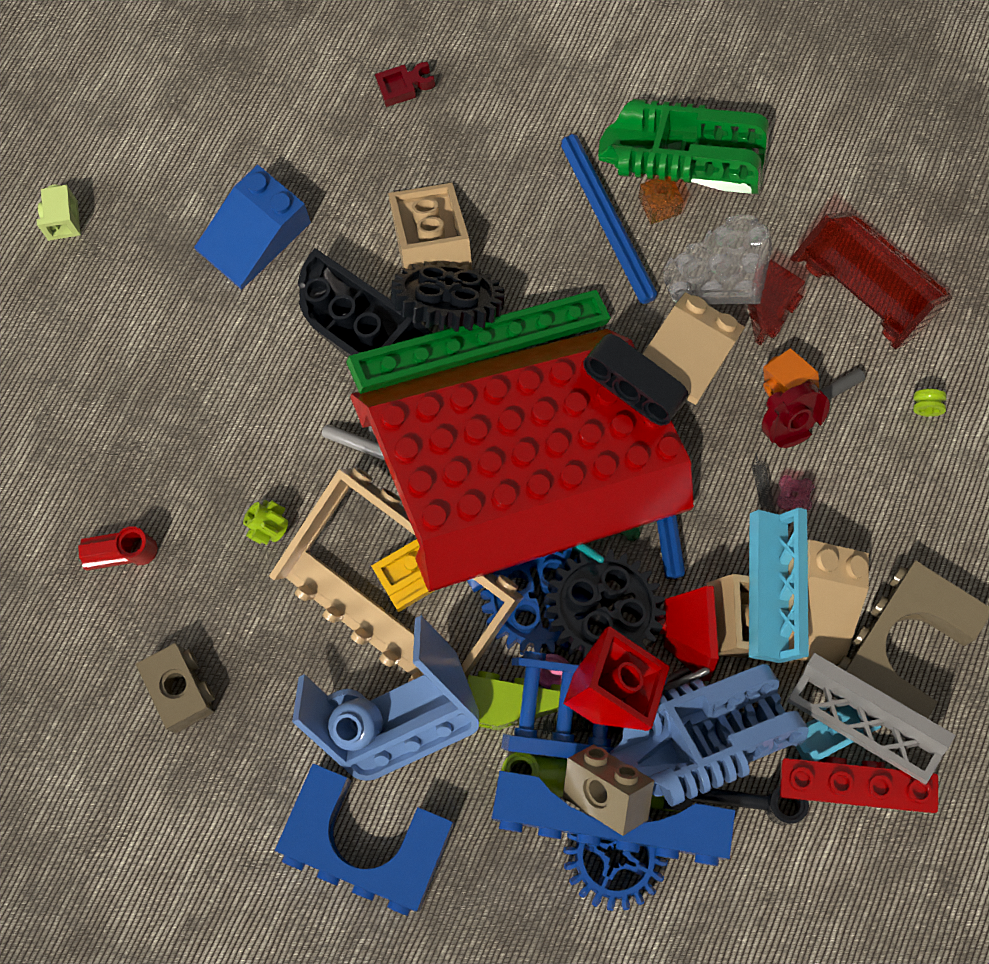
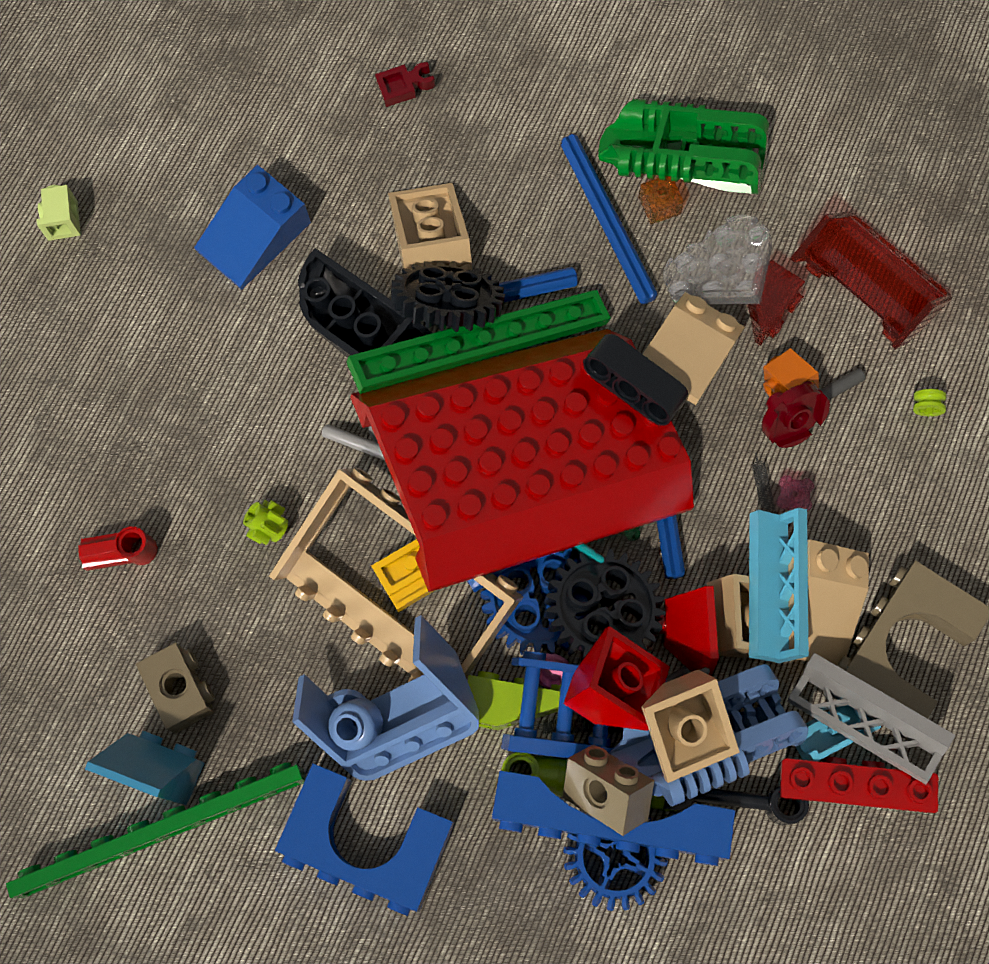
none -> green plate [6,762,306,898]
none -> dark azure slope [85,730,205,805]
none -> blue axle [499,267,578,302]
none -> tan slope [642,670,740,783]

